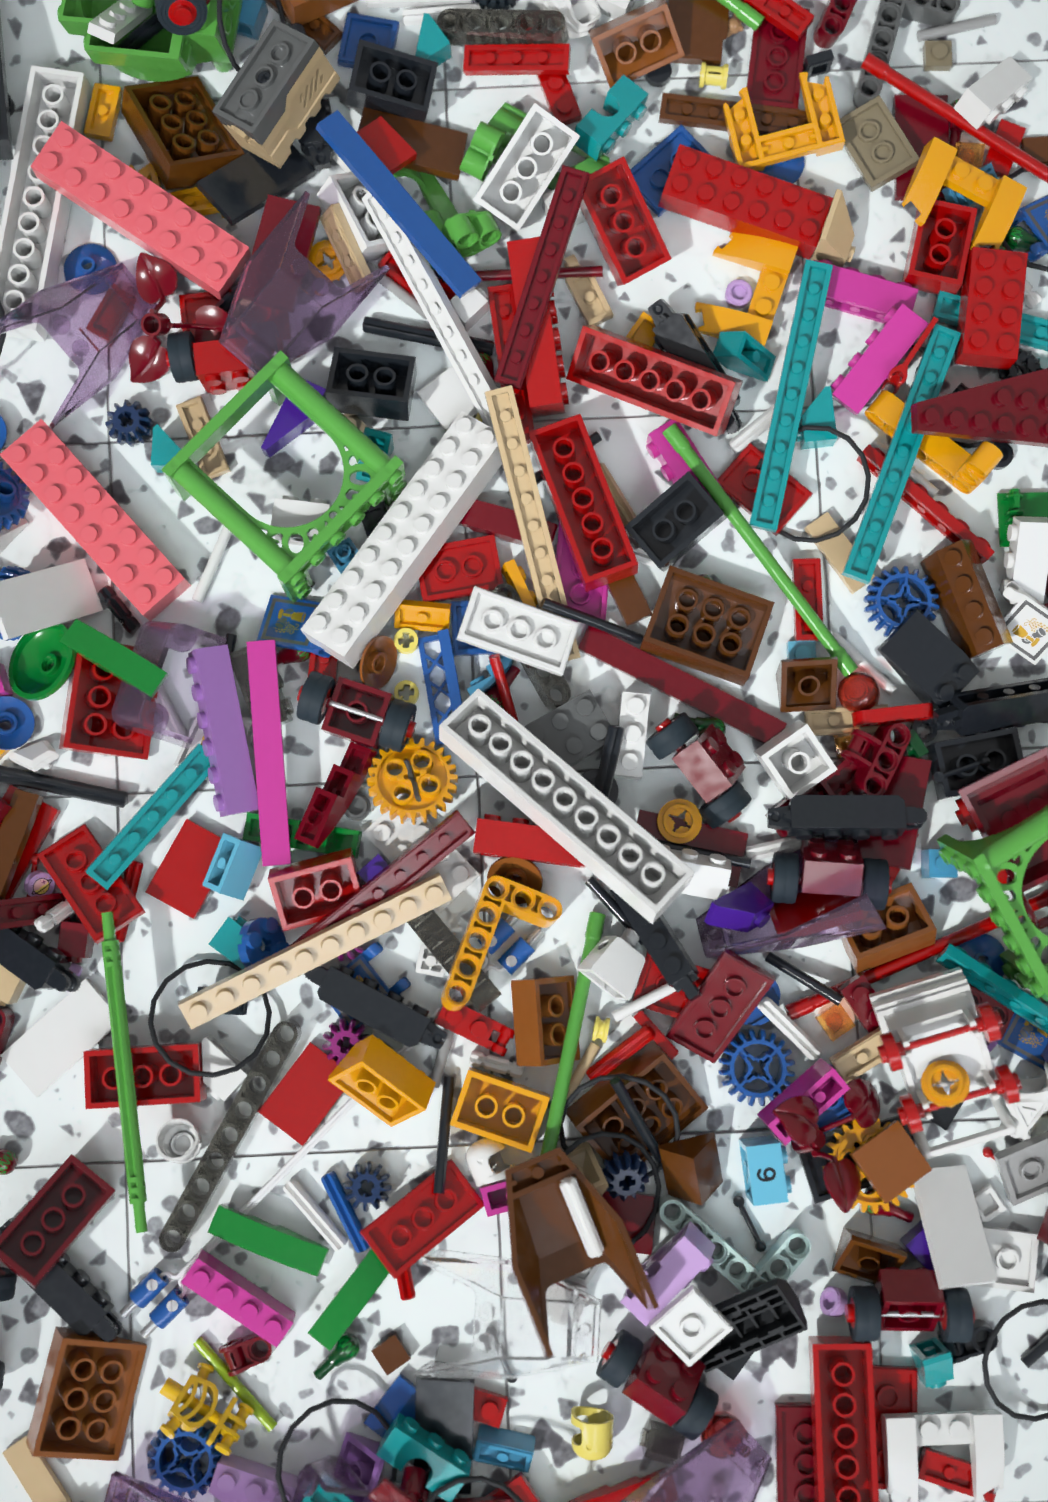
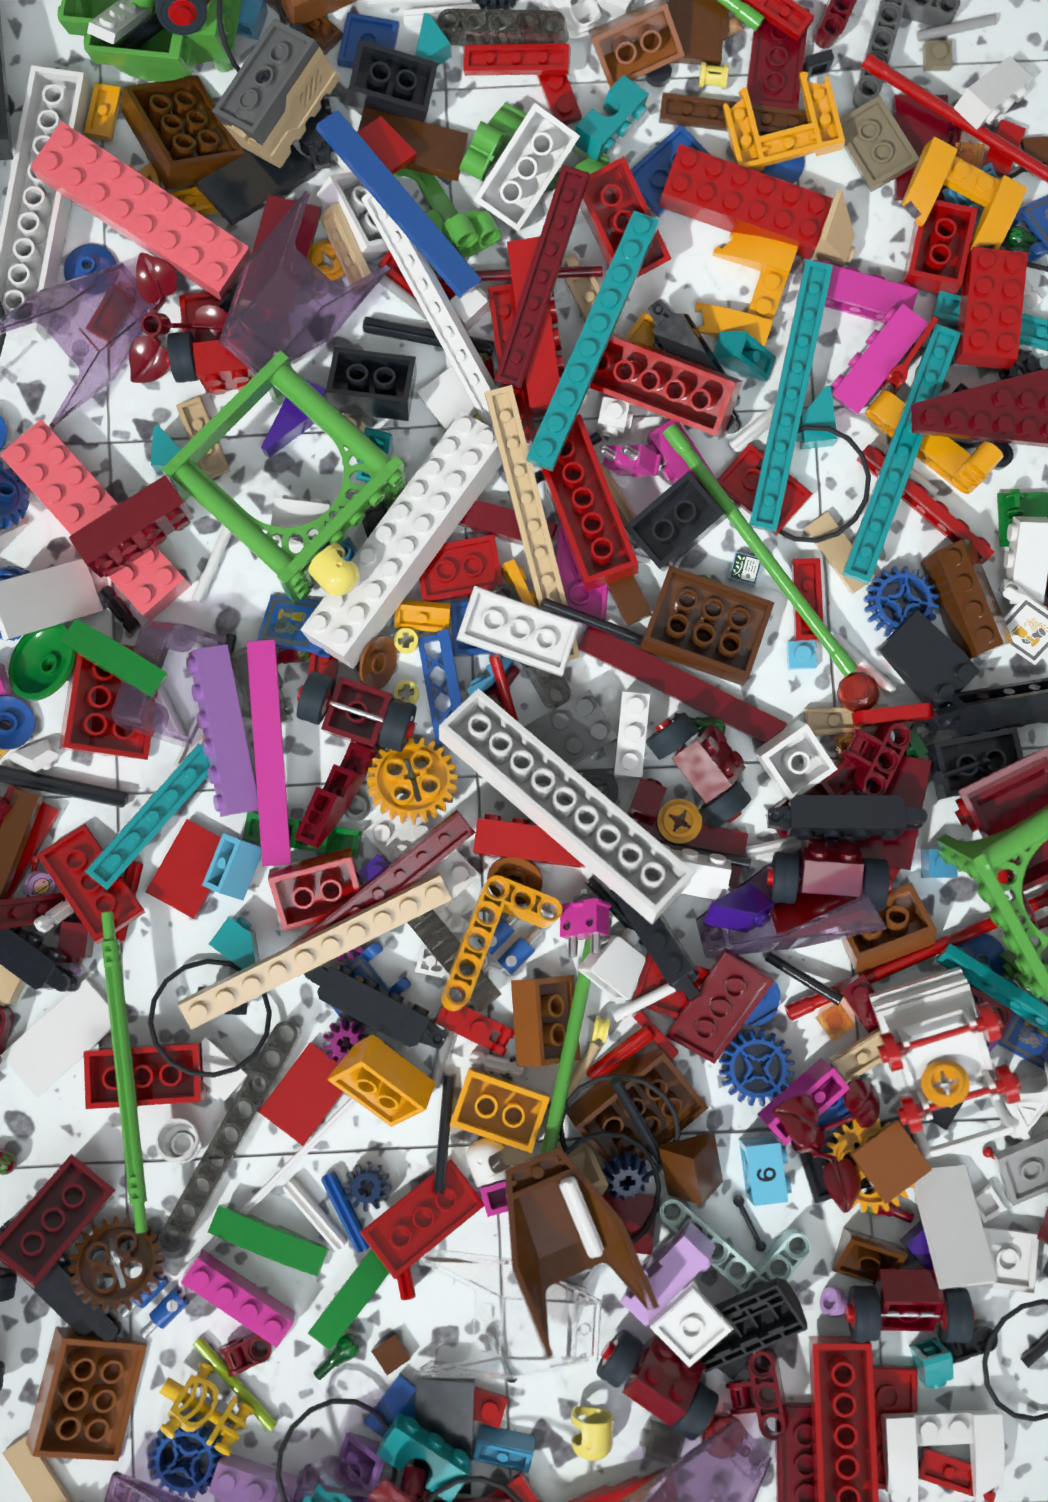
dark blue gear [105,399,153,447] -> none
blue plate [238,917,289,967] -> none
black axle [594,725,625,799] -> none
lavender tile [725,279,753,309] -> none
white axle [757,997,822,1061] -> none
reddish brown slope [776,656,838,713] -> none
none -> dark red brick [68,475,195,578]
none -> reddish brown gear [68,1216,165,1314]
none -> light yellow helmet [308,543,360,597]
none -> teal plate [526,211,660,472]
none -> dark pink piece [560,889,611,958]
none -> white brick [597,397,634,438]
none -> dark pink piece [598,444,662,478]
none -> dark red brick [627,778,667,826]
none -> dark red piece [725,1348,789,1441]
none -> tile [728,552,761,587]

